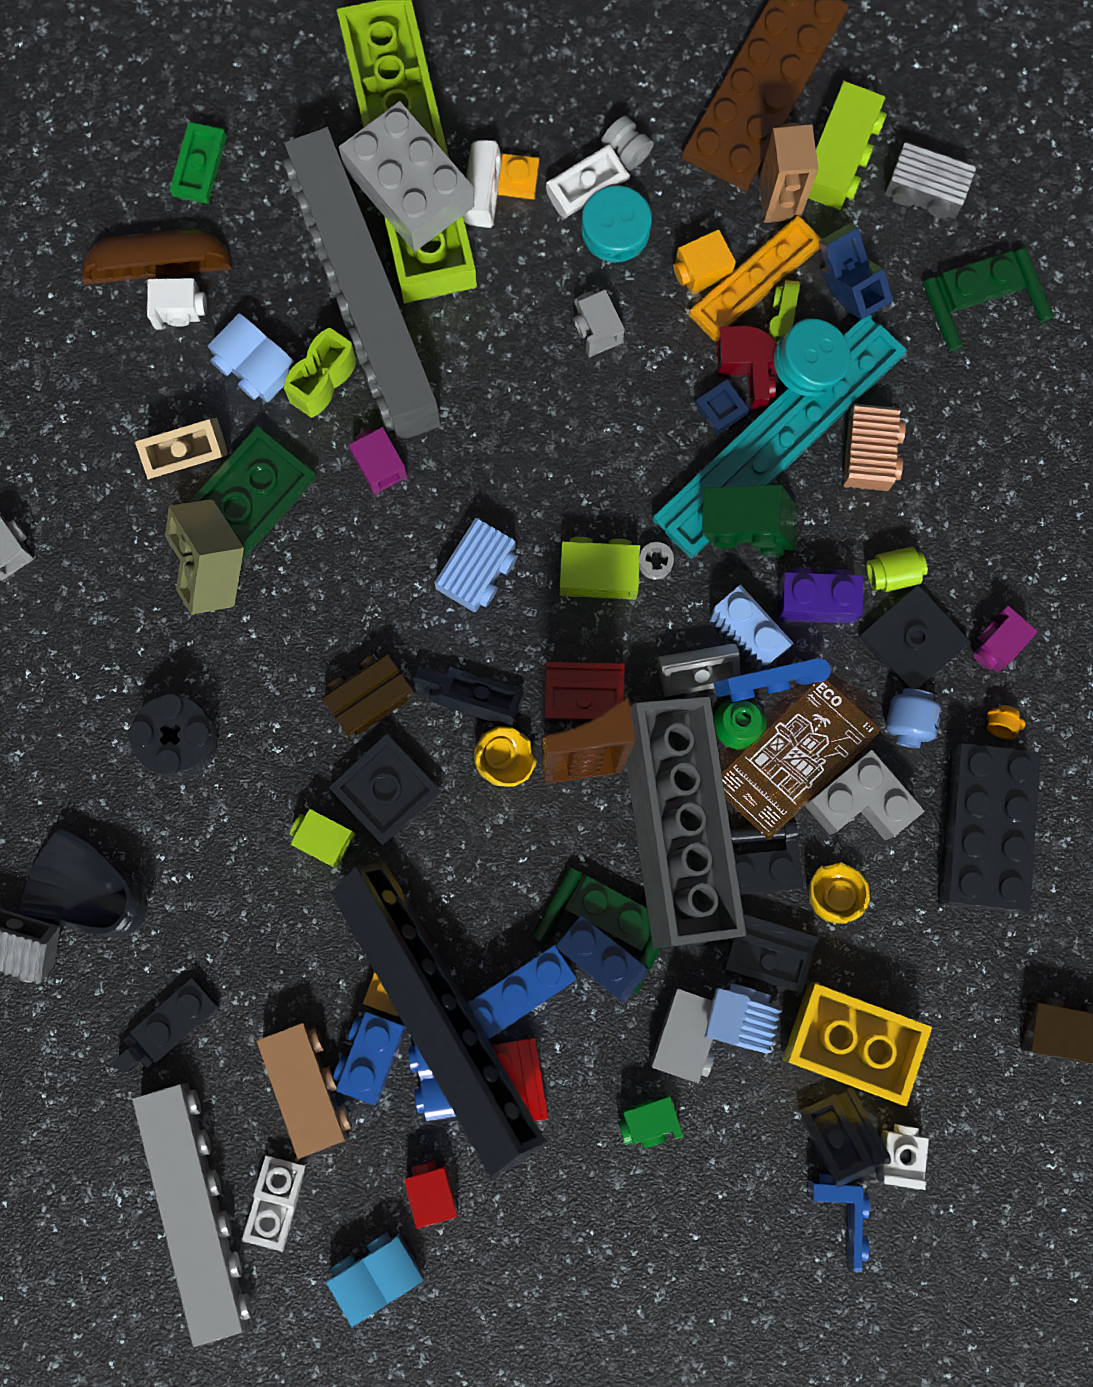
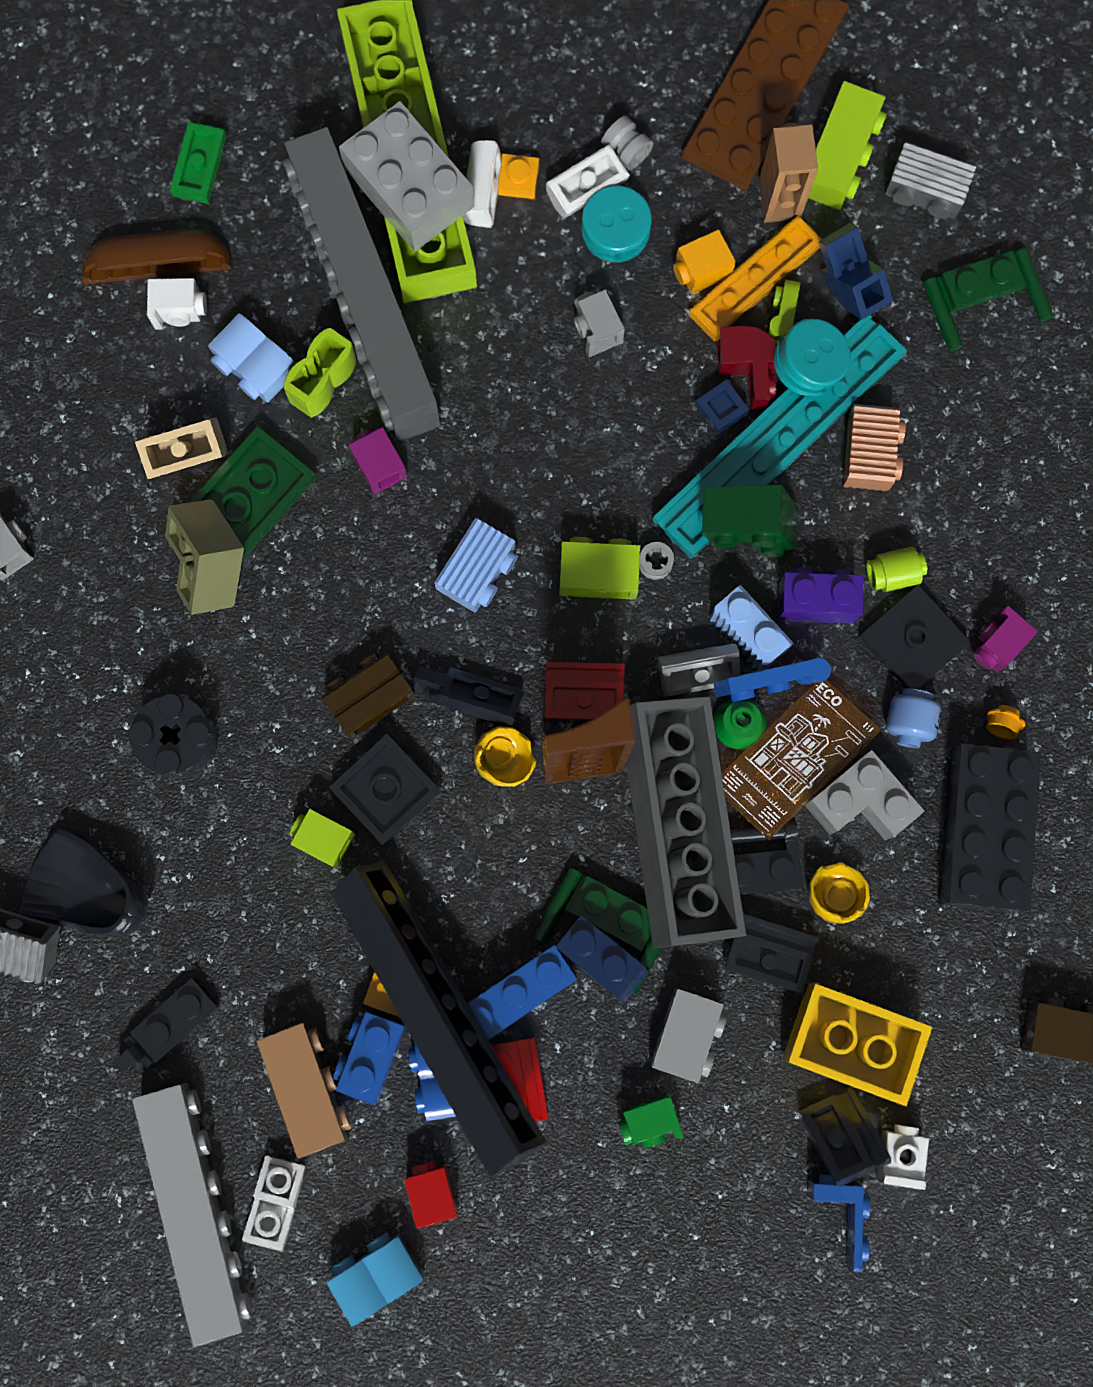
light blue brick [704,984,782,1054] -> none

